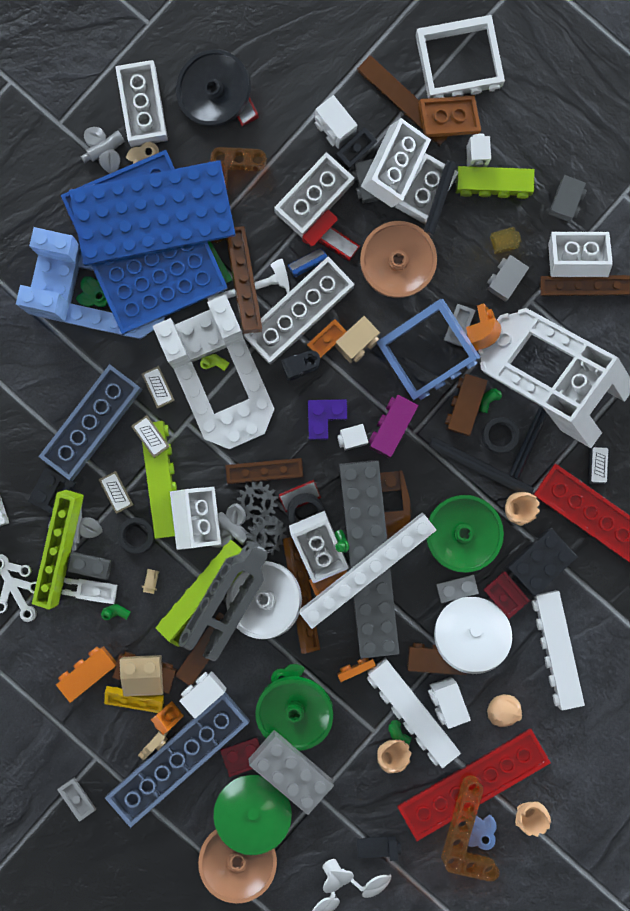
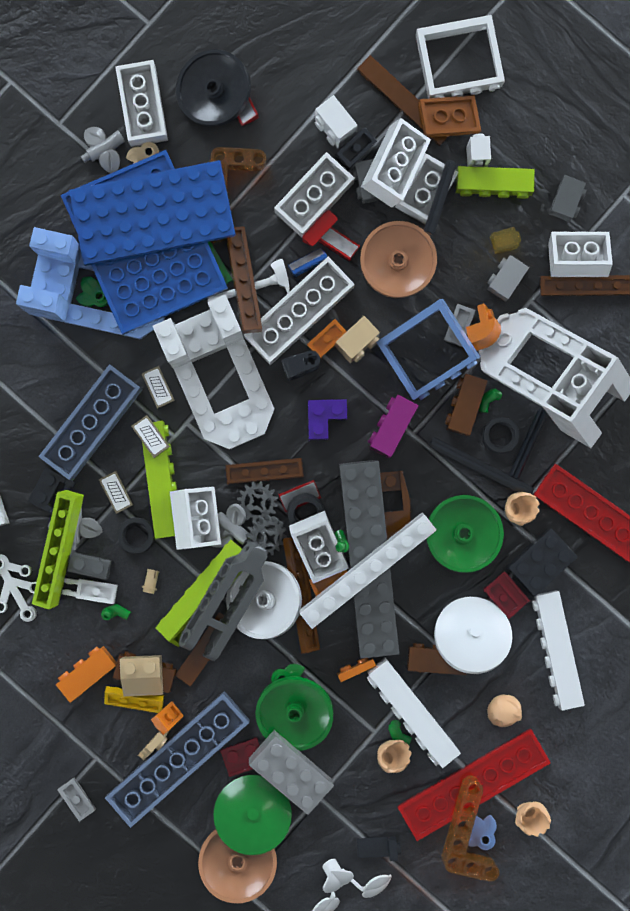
white brick [180,671,227,718] -> none
lime arm [200,354,230,371] -> none
white brick [337,424,368,451] -> none
white brick [428,677,471,729] -> none
light grey plate [436,575,479,603] -> none
tile [588,445,610,485] -> none

